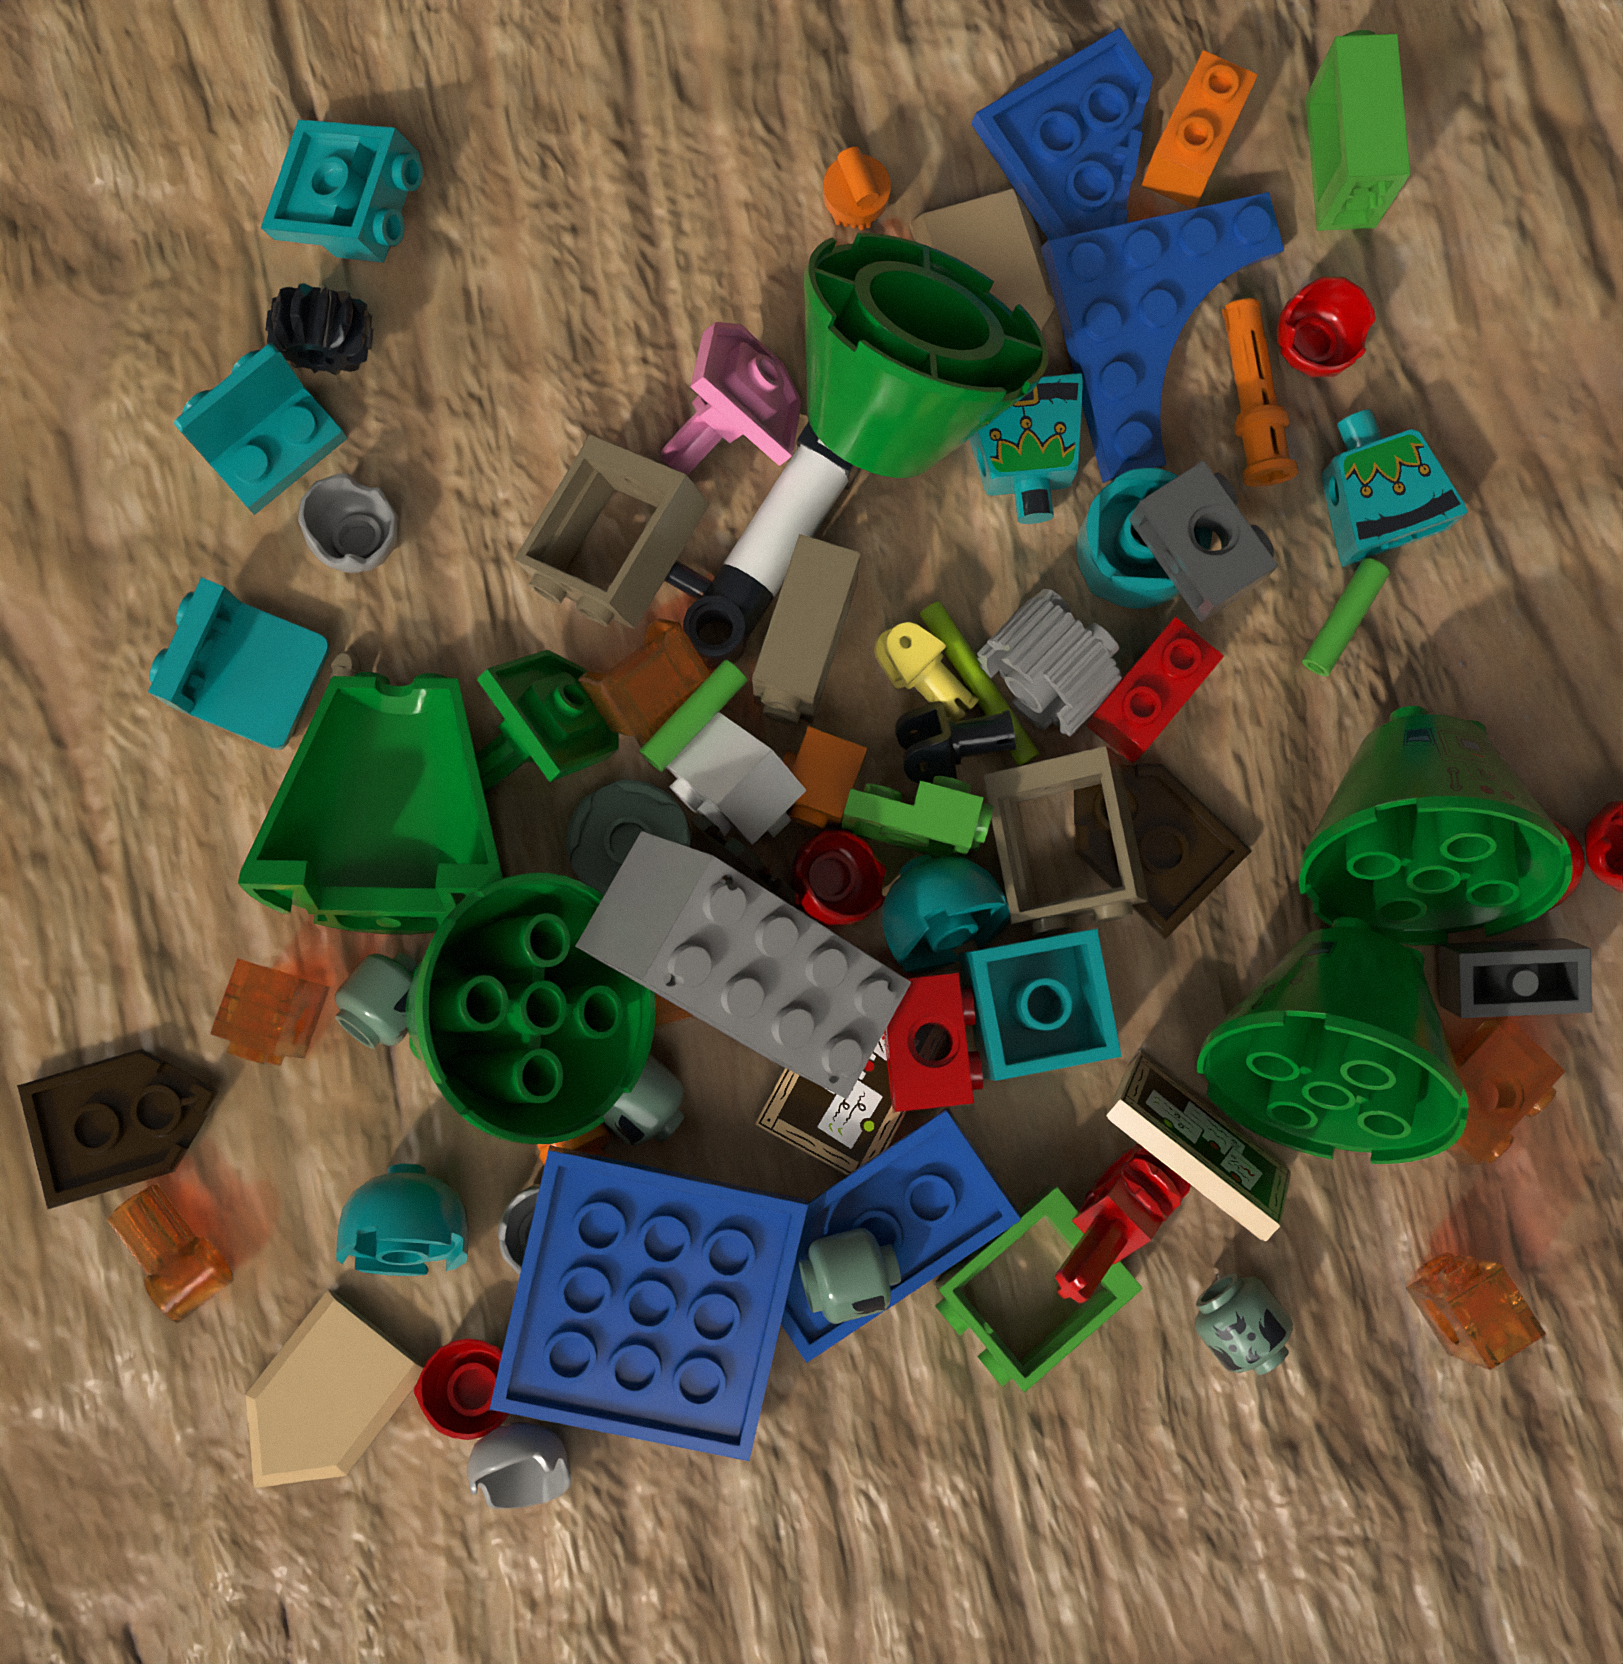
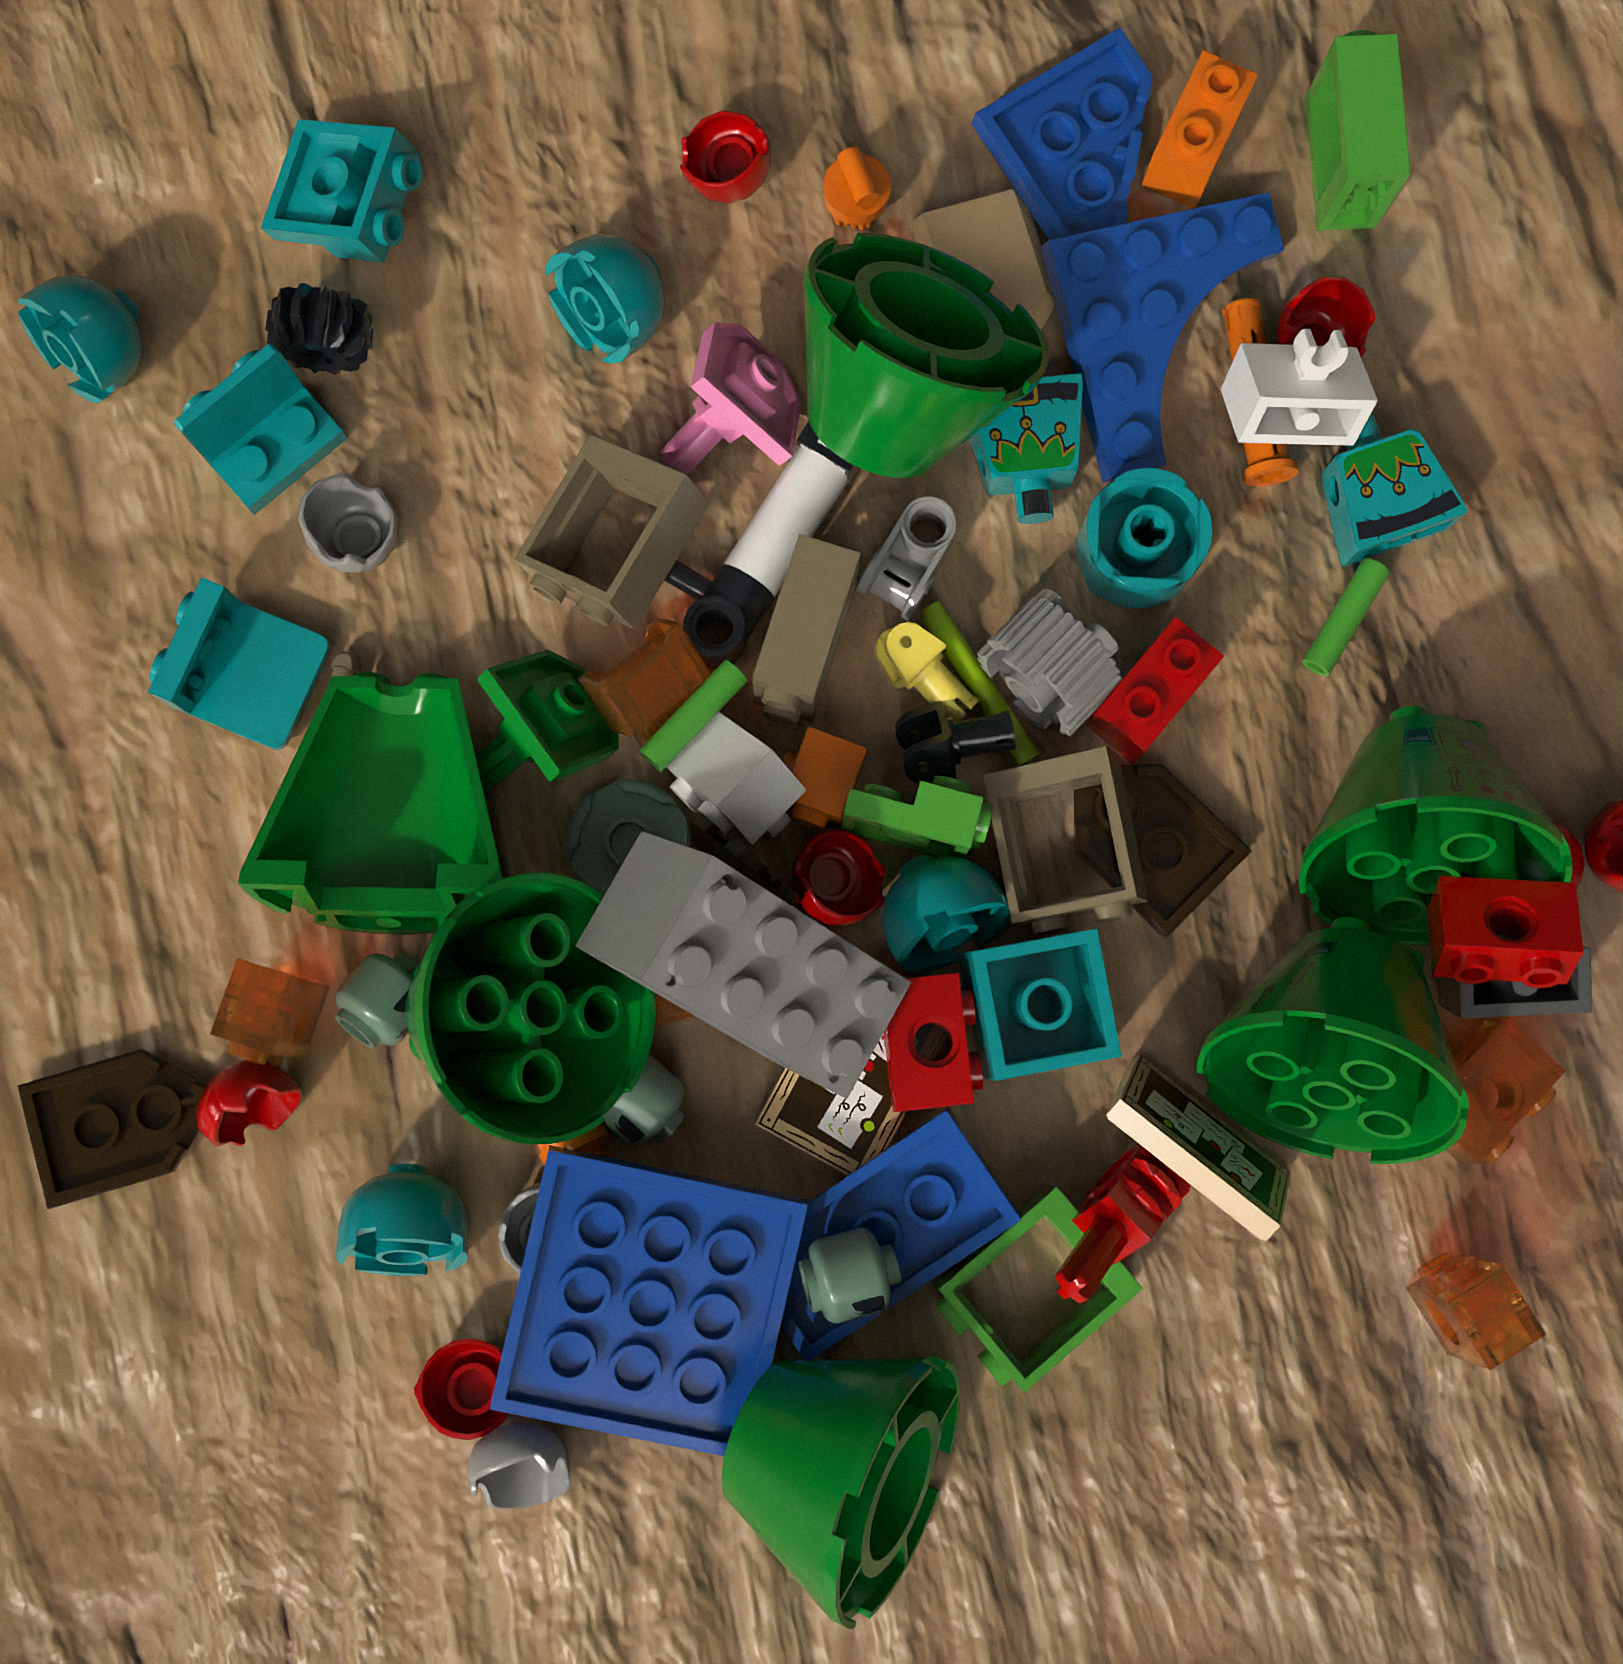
clear orange piece [107,1184,234,1323] -> none
tan tile [245,1289,425,1488] -> none
dark grey brick [1129,460,1278,623] -> none
sand green head [1195,1273,1293,1375] -> none
none -> teal cylinder [17,275,142,403]
none -> red hair [196,1057,303,1147]
none -> teal cylinder [545,234,665,364]
none -> red hair [679,110,771,204]
none -> green cone [721,1356,960,1629]
none -> light grey piece [856,496,956,622]
none -> white brick [1220,329,1378,446]
none -> red brick [1427,876,1584,988]

